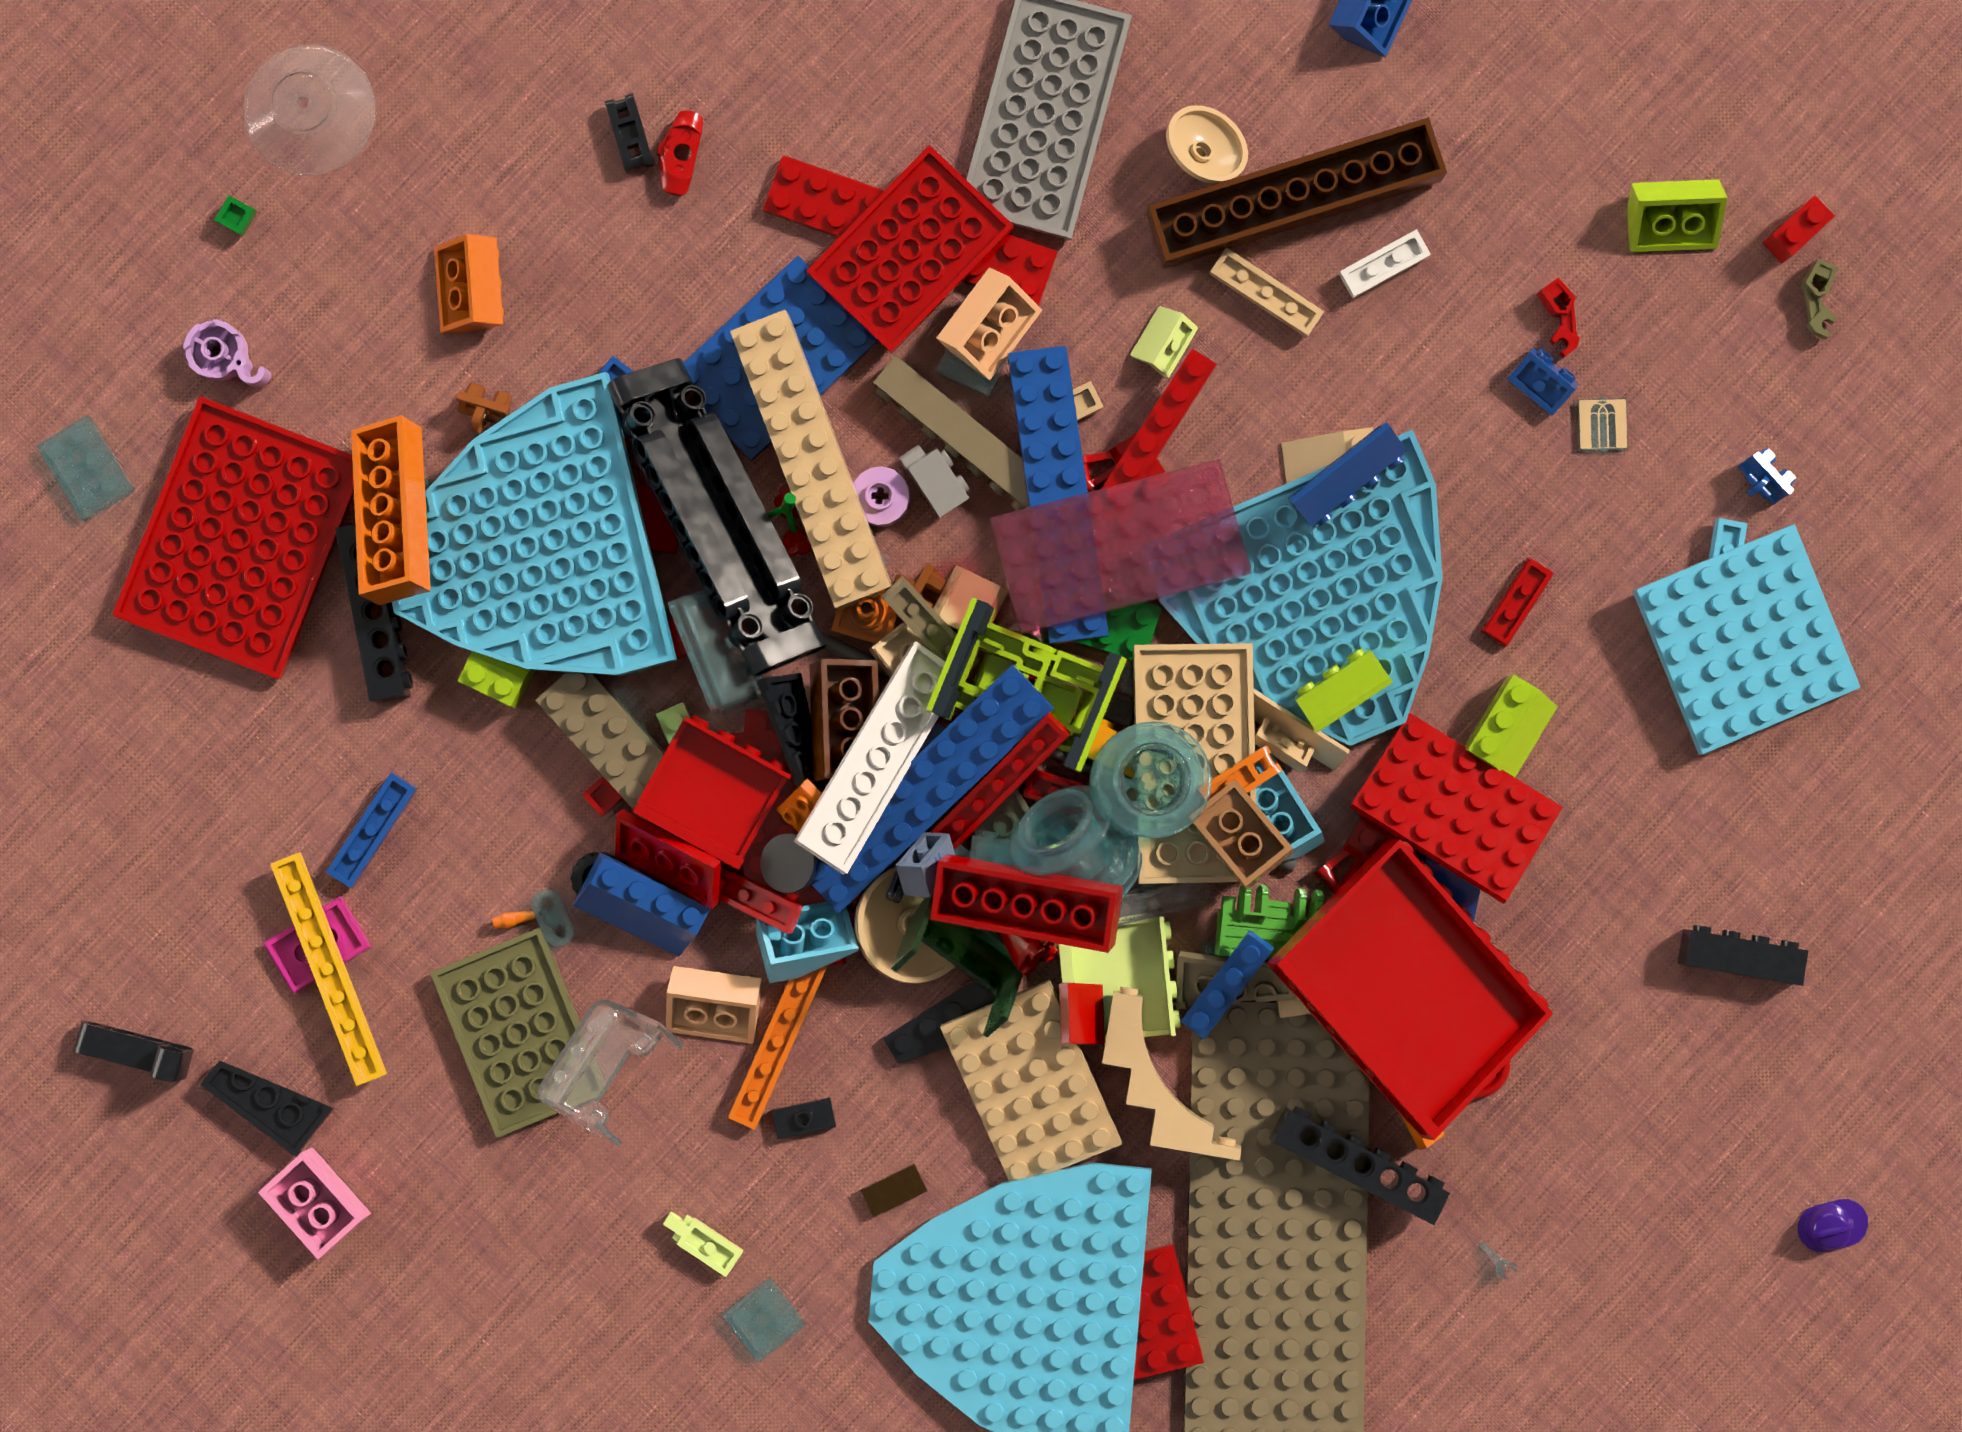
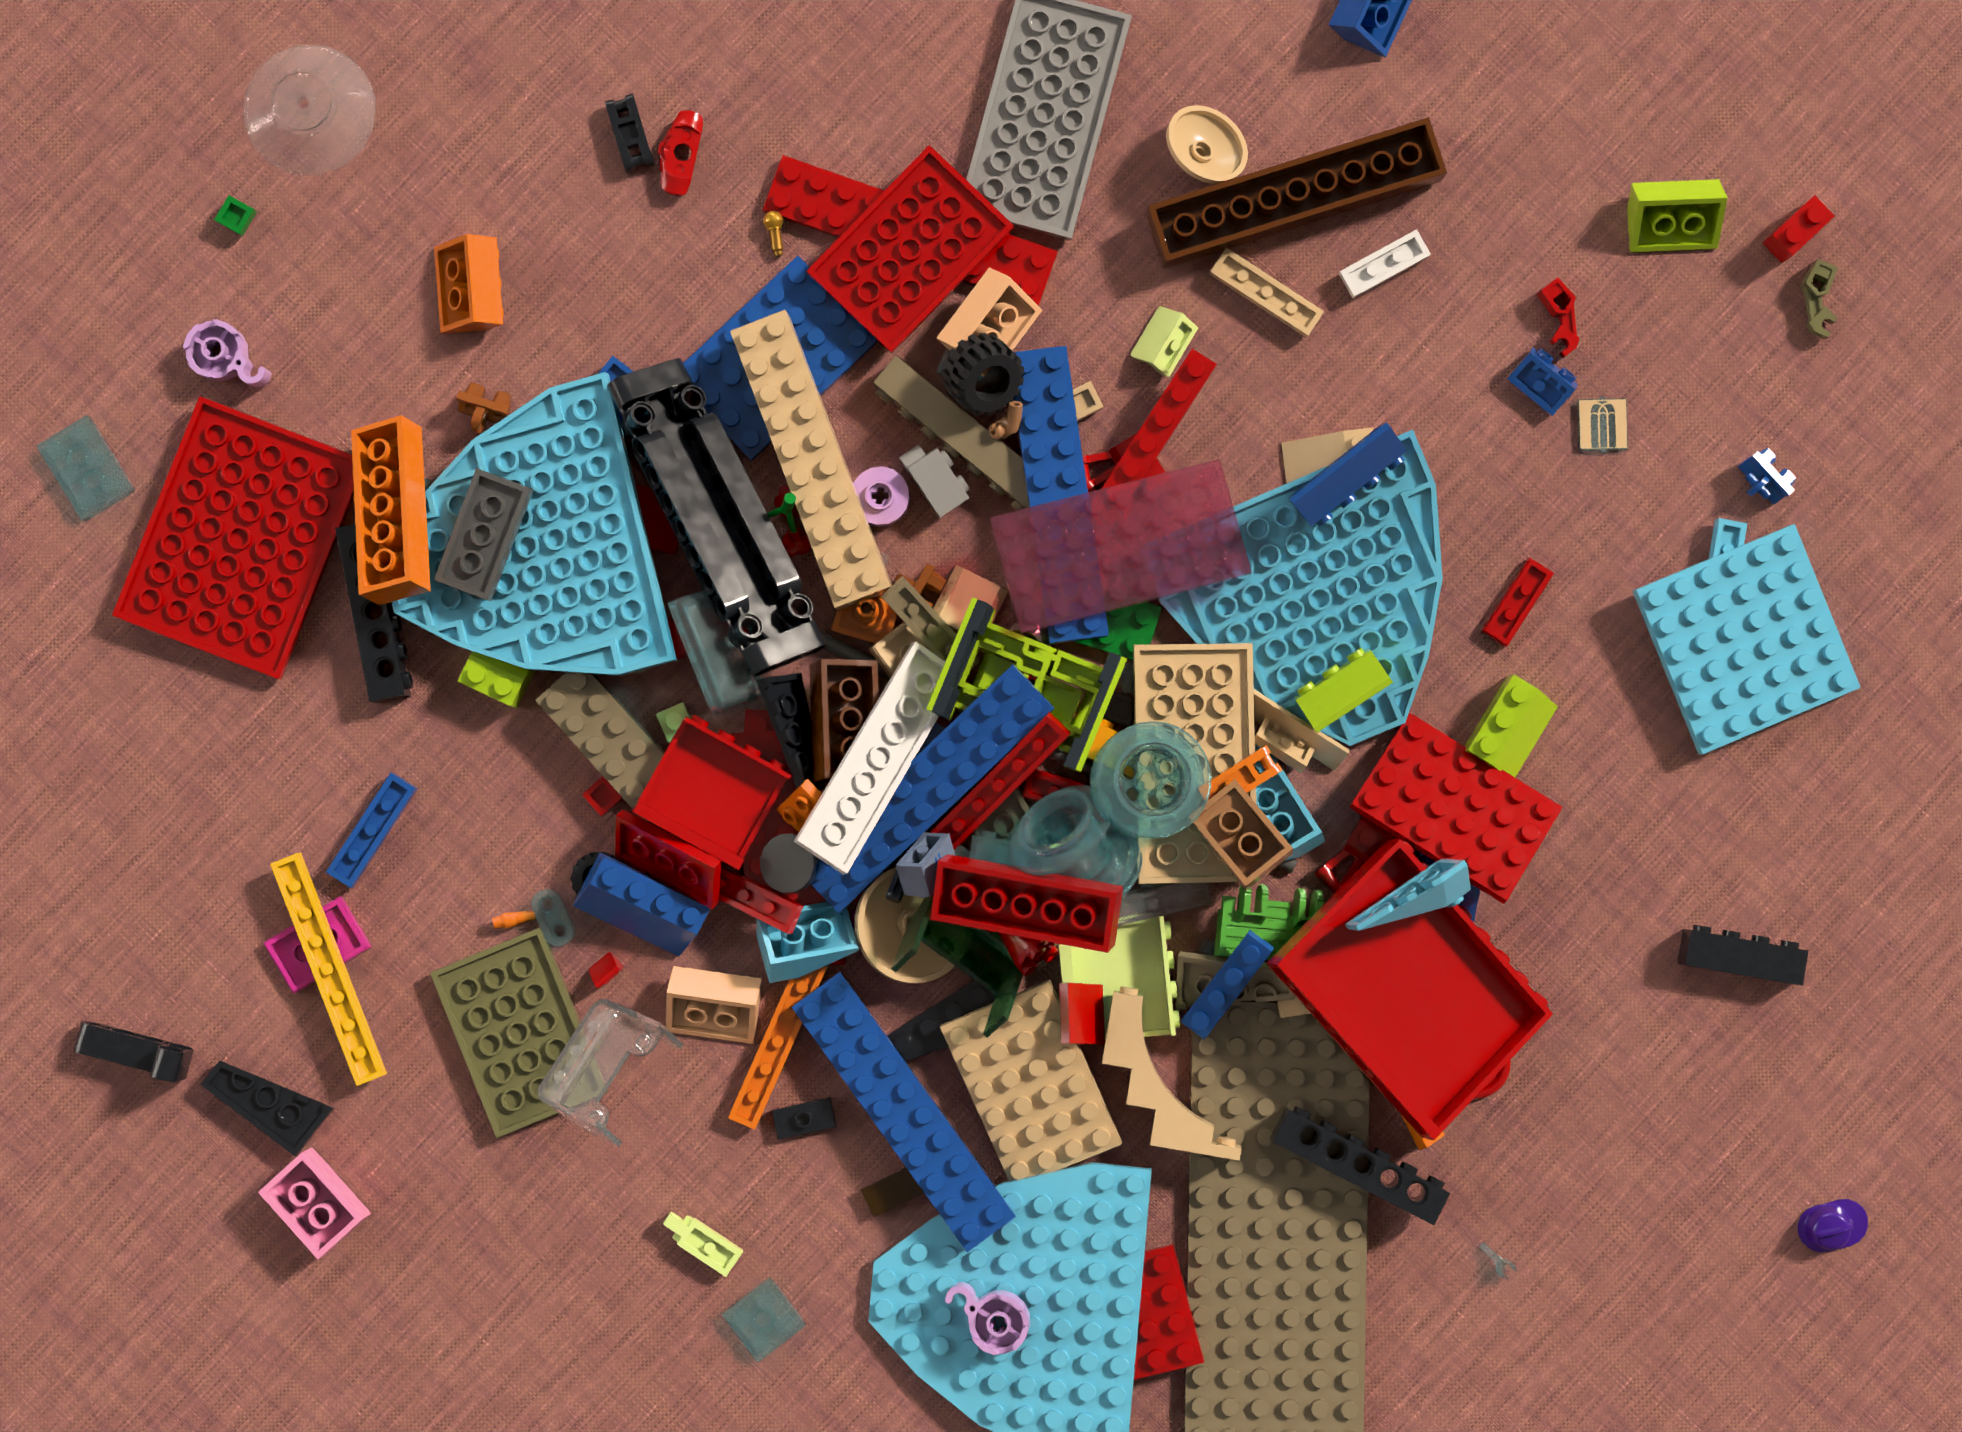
none -> dark grey plate [434,468,533,601]
none -> red slope [588,952,624,988]
none -> piece [763,211,784,257]
none -> blue plate [792,972,1016,1252]
none -> black tyre [942,333,1024,416]
none -> lavender piece [945,1282,1030,1355]
none -> medium nougat arm [989,401,1023,439]
none -> medium azure wedge [1345,859,1471,931]

